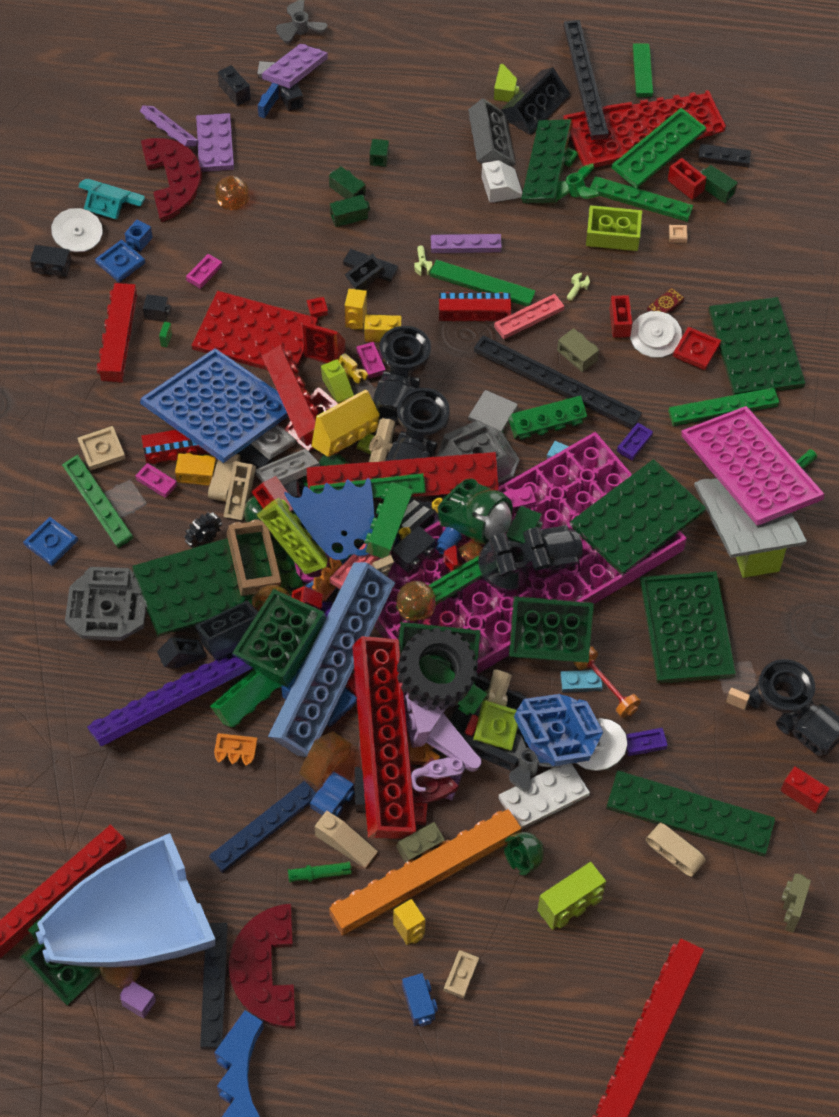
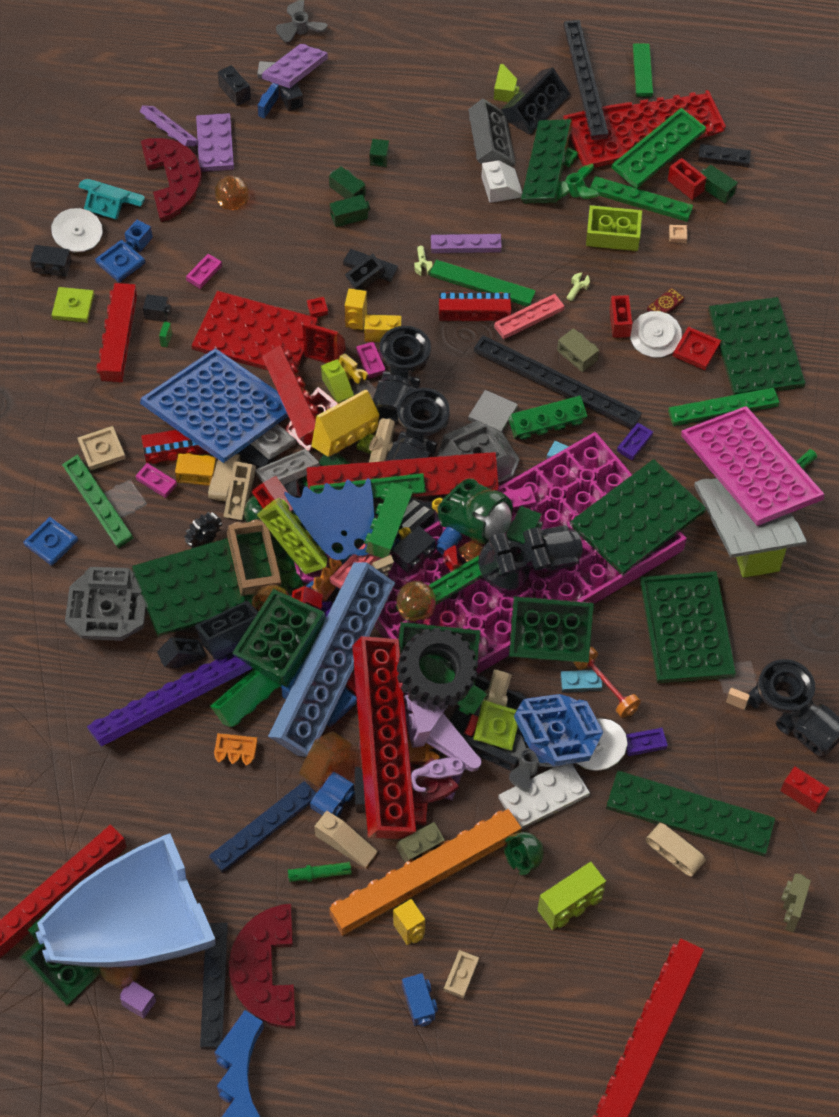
none -> lime plate [52,287,94,323]

